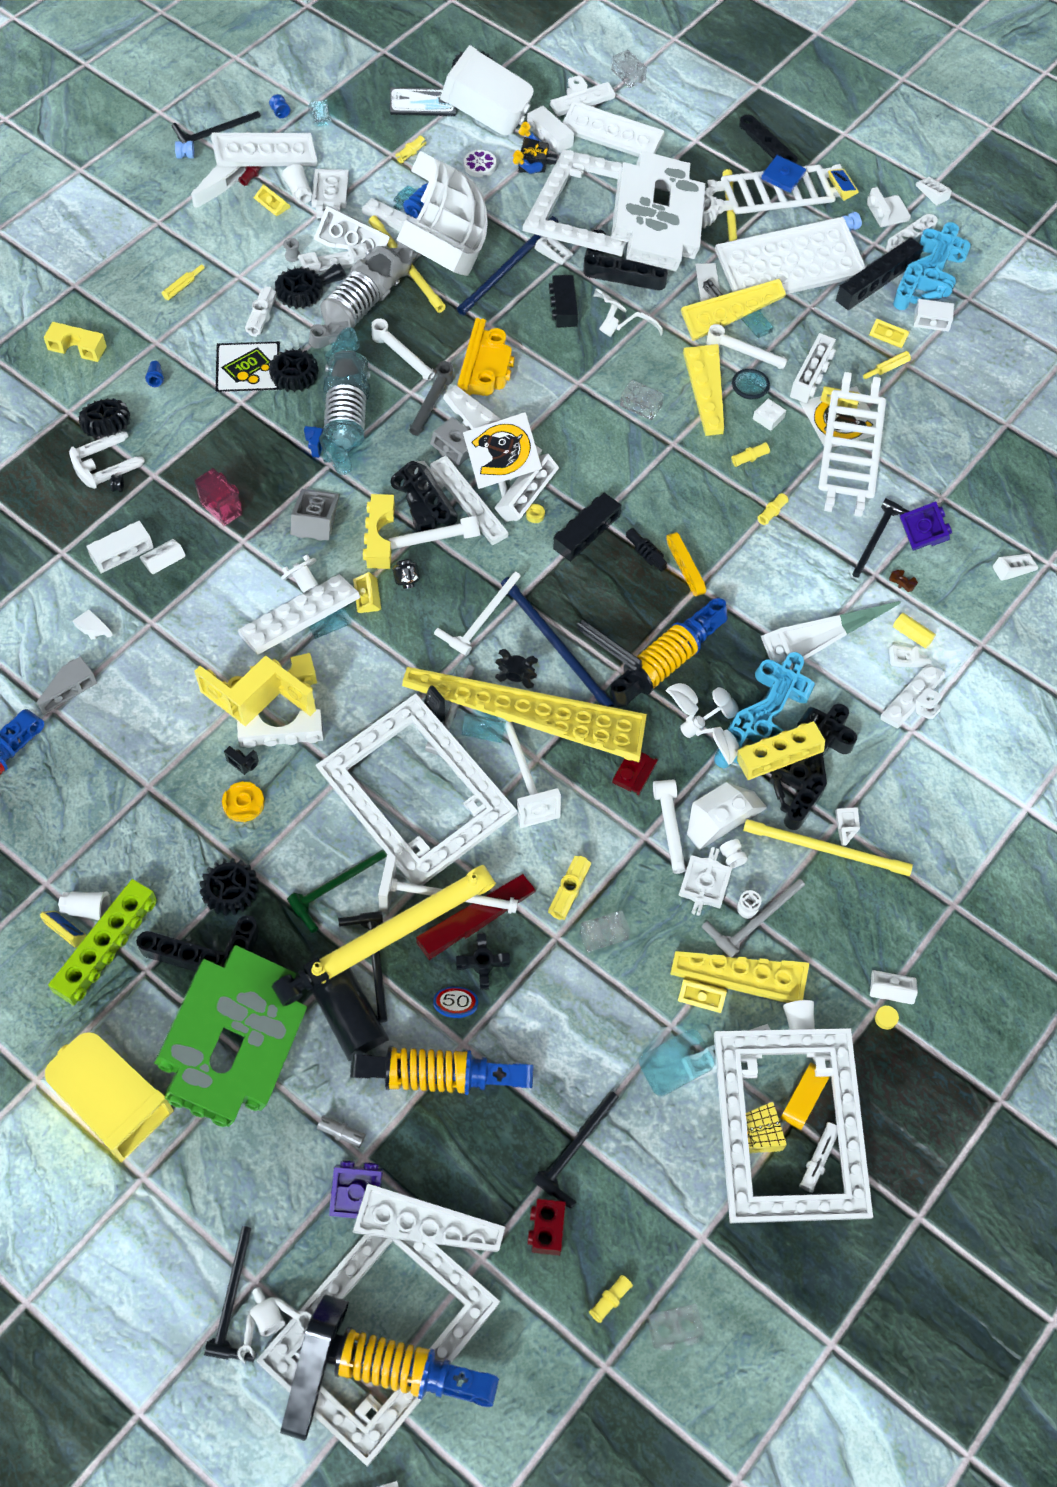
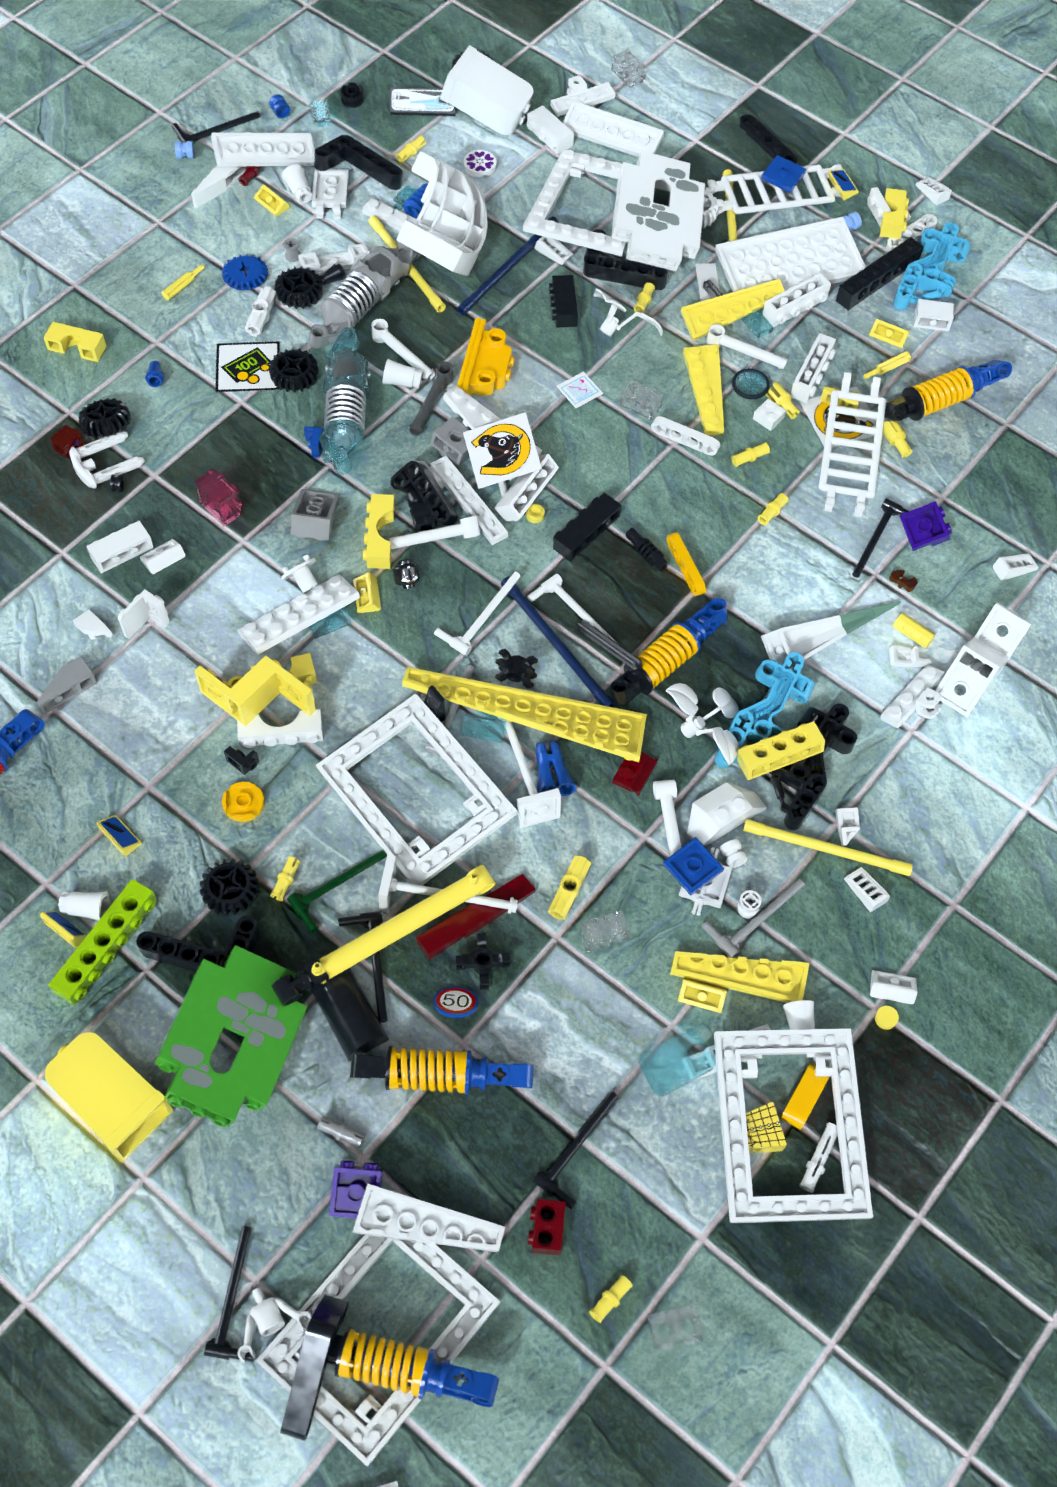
white wedge [314,206,390,250] -> none
torso [513,122,558,174] -> none
none -> clear red brick [50,424,83,459]
none -> slope [96,815,142,857]
none -> white bracket [118,589,170,639]
none -> blue gear [222,254,268,290]
none -> light yellow pin [270,856,301,901]
none -> black beam [314,135,403,190]
none -> black wheel [340,82,364,108]
none -> white plant [383,359,423,388]
none -> white bar [527,574,618,644]
none -> blue piece [536,741,576,796]
none -> white sticker [556,372,604,408]
none -> light yellow pin [634,283,655,313]
none -> white beam [651,416,720,456]
none -> blue plate [663,837,724,896]
none -> white brick [762,273,831,327]
none -> light yellow arm [765,381,800,419]
none -> white slope [844,867,890,913]
none -> light yellow arch [880,188,909,239]
none -> light yellow arm [882,420,913,458]
none -> piece [884,360,1012,421]
none -> white bracket [935,603,1032,717]

